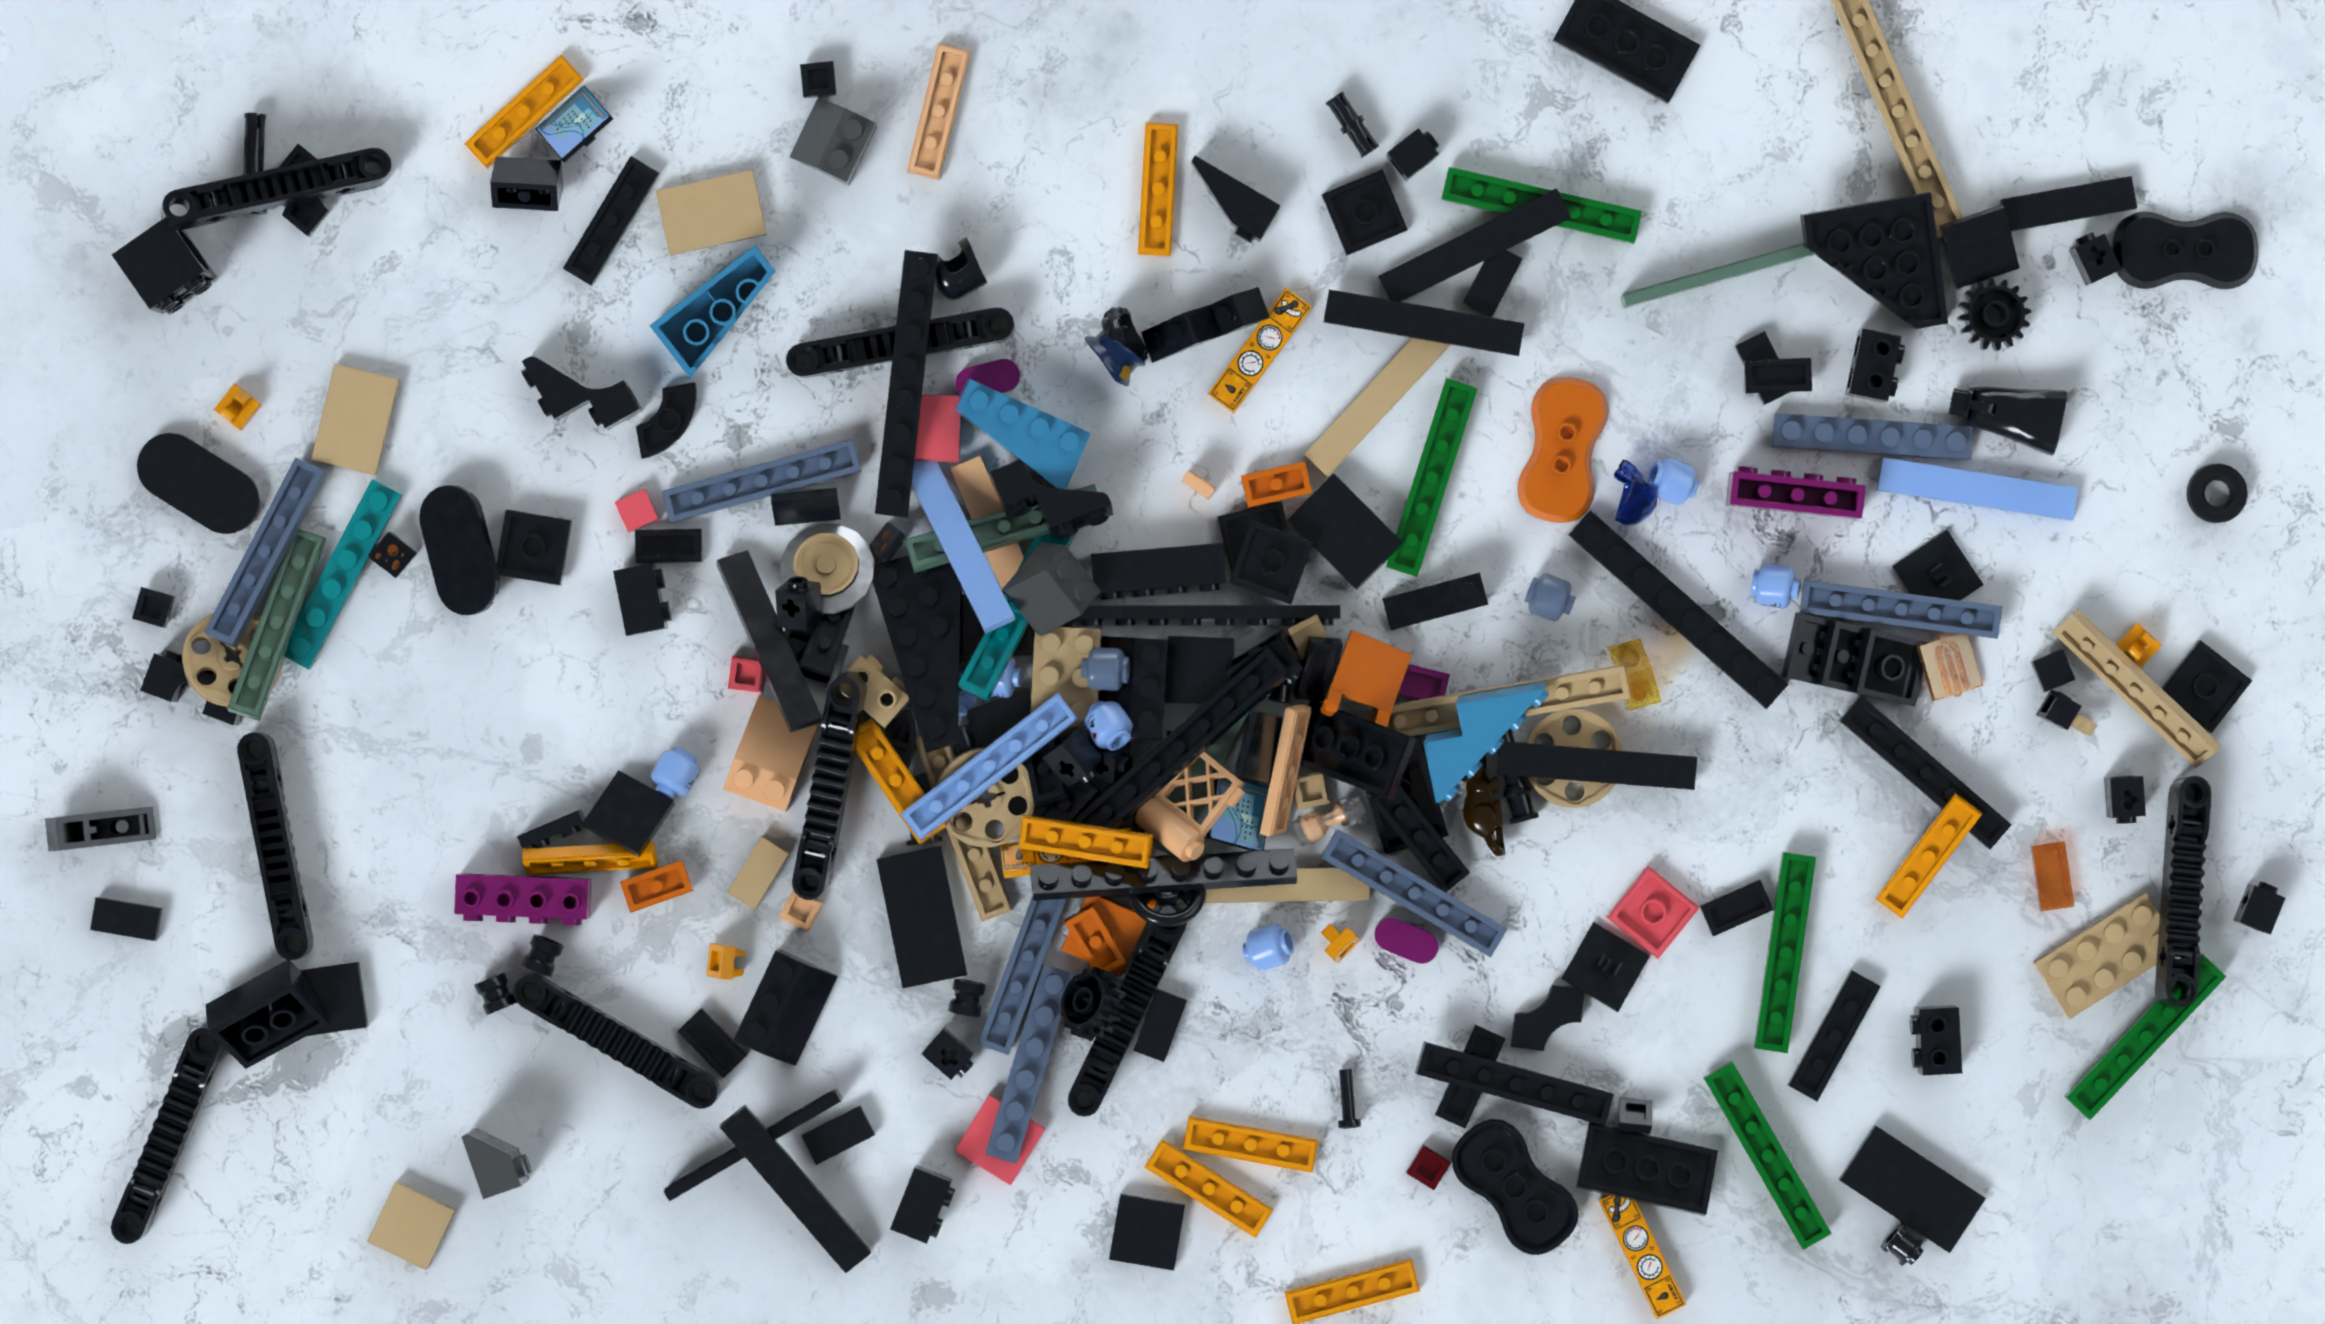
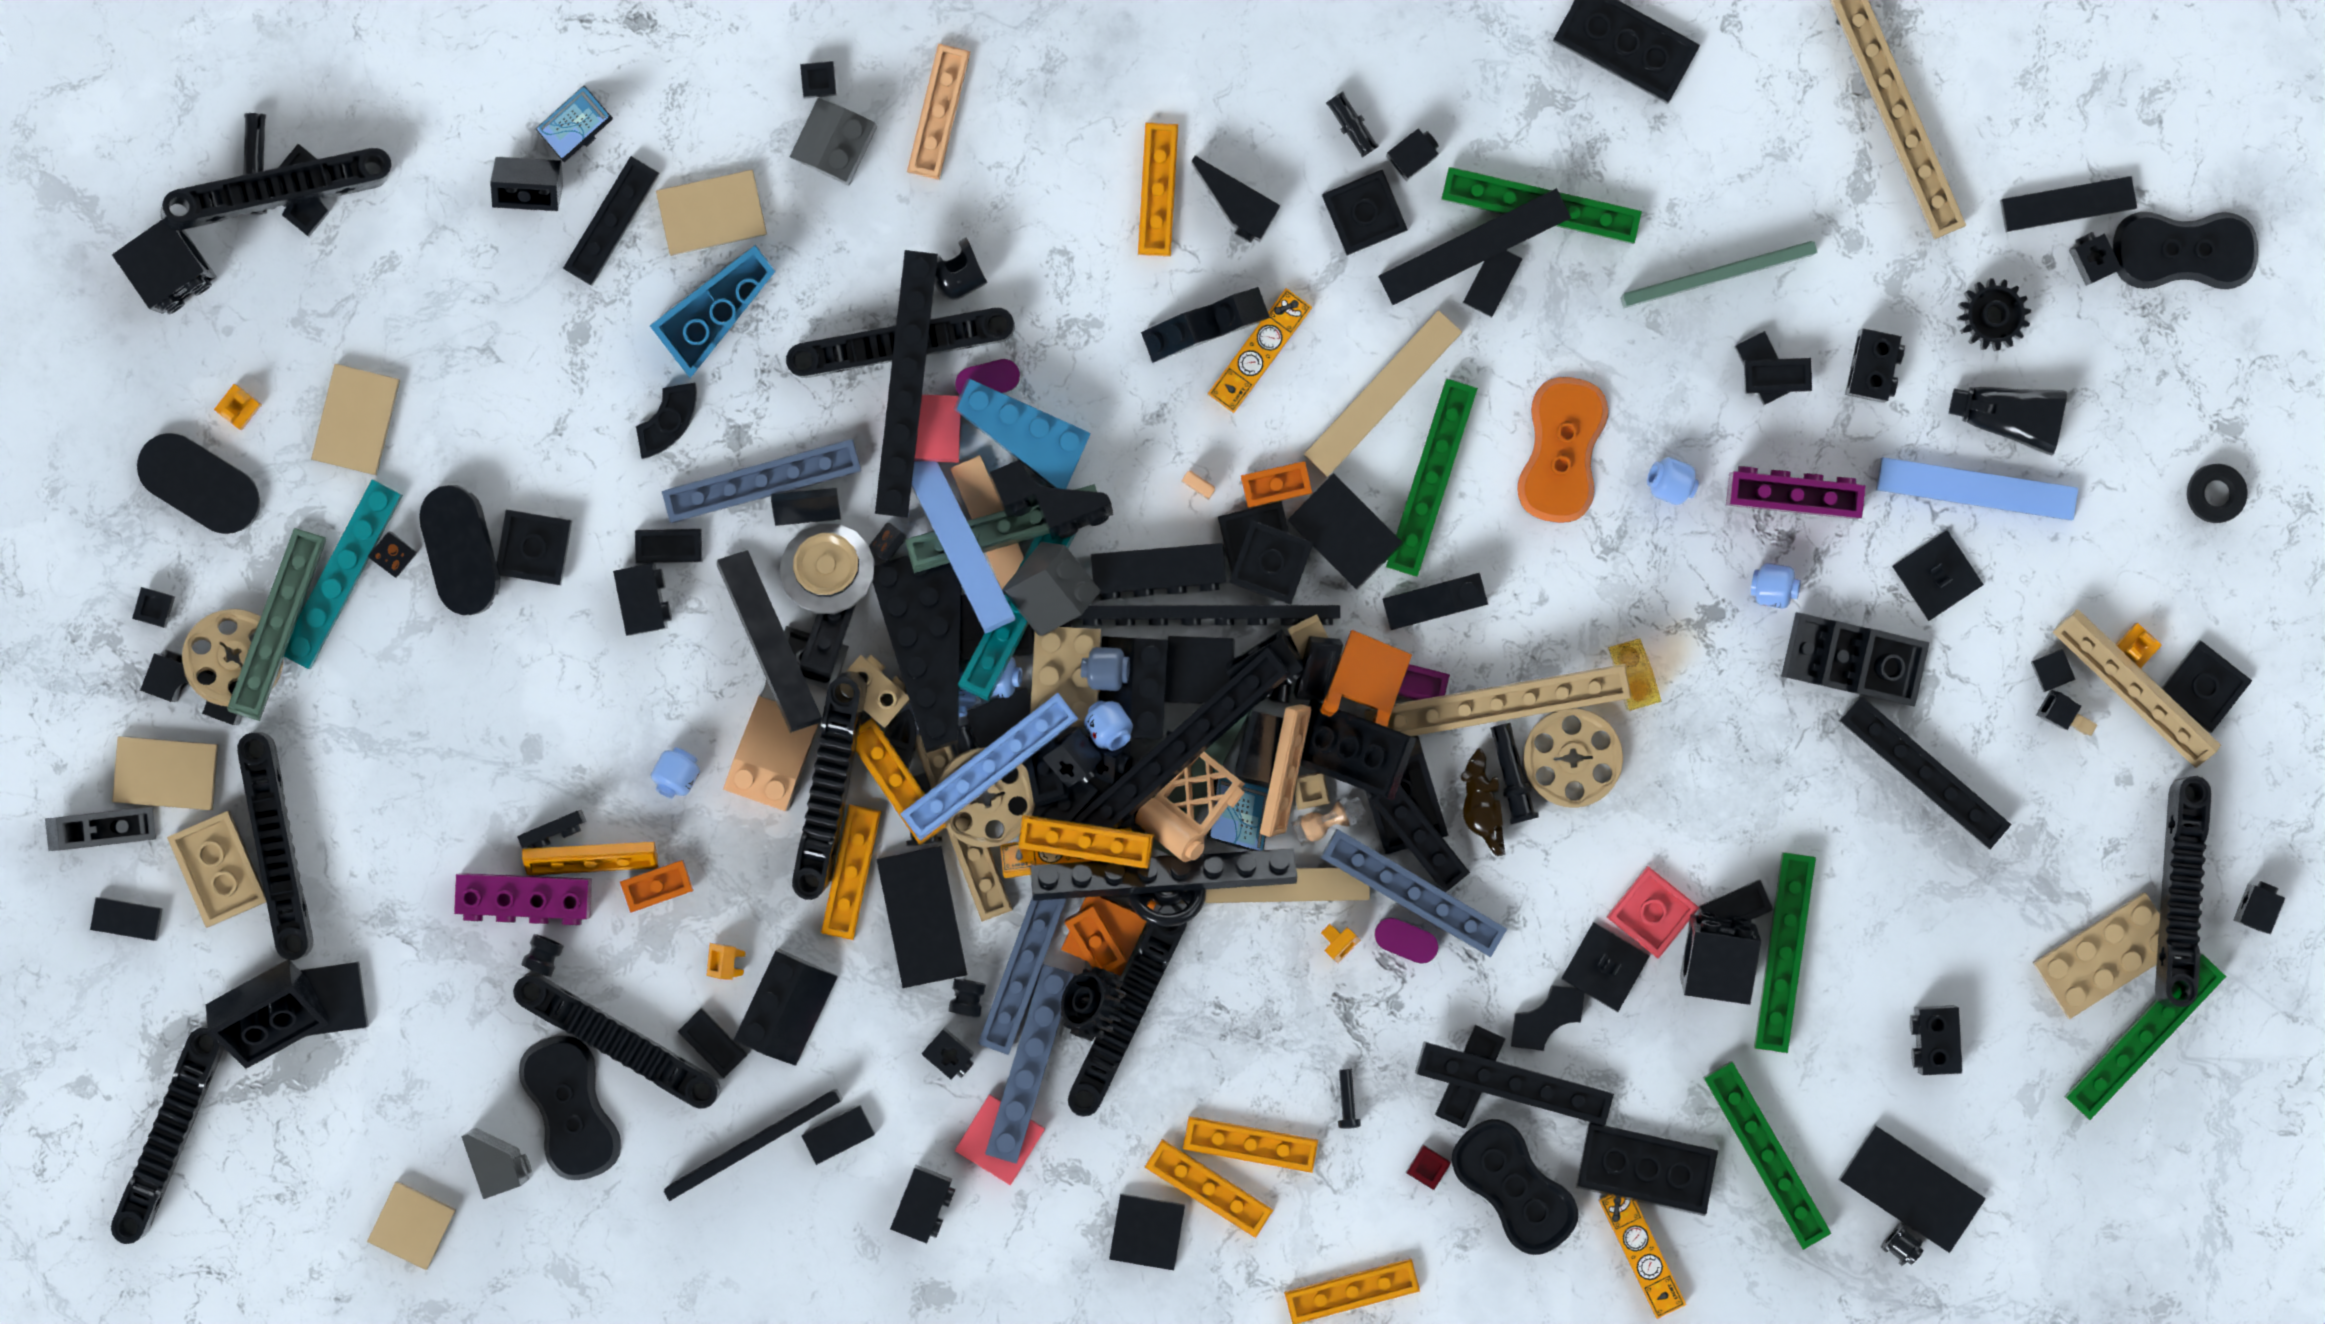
sand blue plate [204,457,327,648] -> none
light orange tile [464,55,585,169] -> none
black wheel [474,972,517,1015] -> none
black arch [521,357,643,430] -> none
black tile [583,770,675,858] -> none
coral tile [615,489,659,533] -> none
black tile [720,1104,871,1274] -> none
tan tile [727,836,790,910] -> none
coral tile [728,656,764,693] -> none
black brick [775,576,823,632] -> none
light nougat tile [779,890,824,932] -> none
piece [1085,307,1148,386] -> none
black tile [1133,988,1187,1062] -> none
light blue head [1243,924,1294,970] -> none
black tile [1323,289,1525,356] -> none
dark azure slope [1423,681,1549,803] -> none
black tile [1497,741,1697,790] -> none
sand blue head [1524,573,1576,621] -> none
black plate [1568,510,1789,709] -> none
clear blue piece [1614,459,1657,526] -> none
black plate [1617,1097,1652,1134] -> none
sand blue plate [1772,413,1973,460] -> none
black tile [1787,970,1881,1101] -> none
sand blue plate [1799,580,2003,639] -> none
black plate [1800,192,1948,329] -> none
light orange tile [1876,793,1982,919] -> none
piece [1916,633,1983,701] -> none
black tile [1939,205,2020,289] -> none
clear orange tile [2030,841,2075,911] -> none
black brick [2104,776,2146,824] -> none
none -> tan tile [112,736,218,810]
none -> tan plate [167,811,266,928]
none -> black plate [519,1036,621,1180]
none -> light orange tile [821,804,882,940]
none -> black brick [1680,912,1761,1005]

